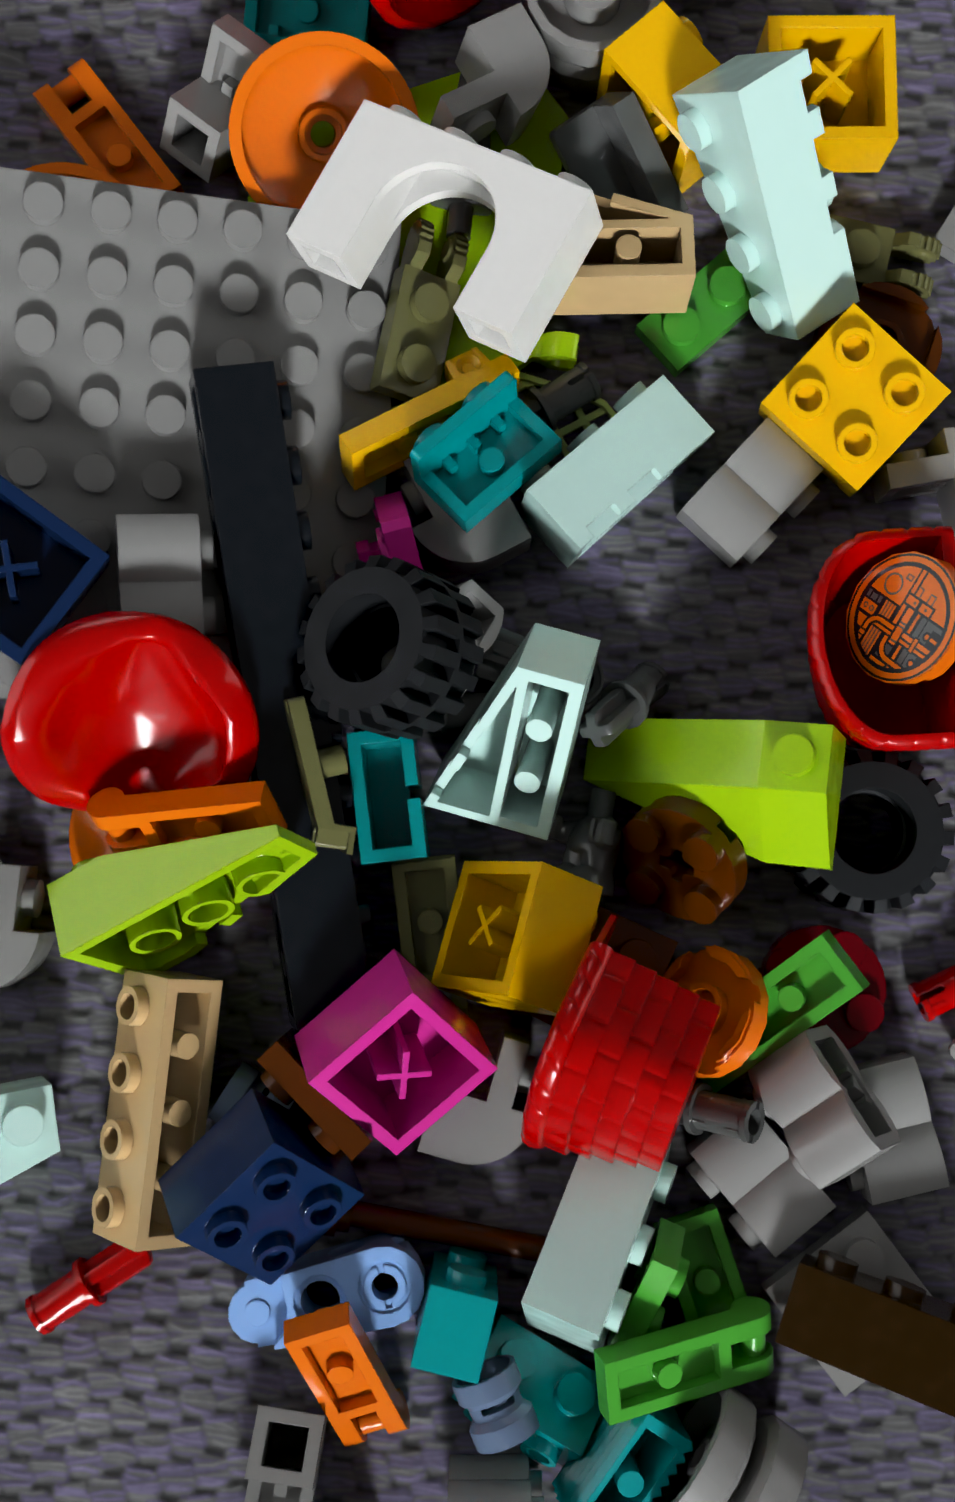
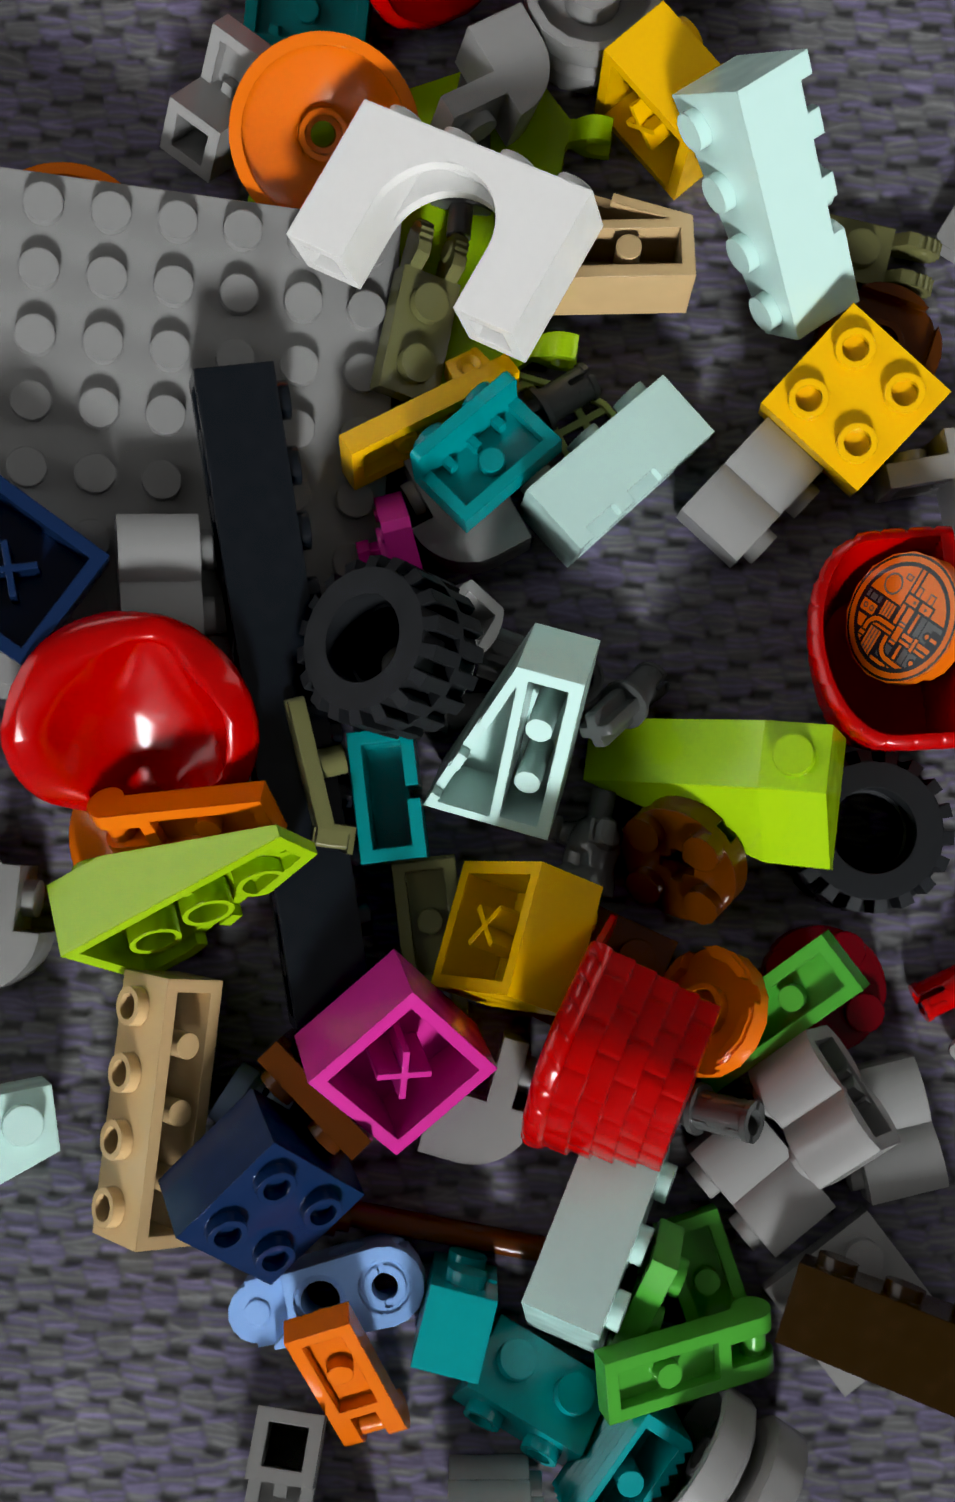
red axle [25,1243,153,1335] -> none
orange plate [32,58,184,193] -> none
sand blue wheel [452,1355,540,1454] -> none
dark grey panel [549,91,689,212] -> none
bright green plate [634,249,751,377] -> none
yellow brick [755,15,899,173] -> none

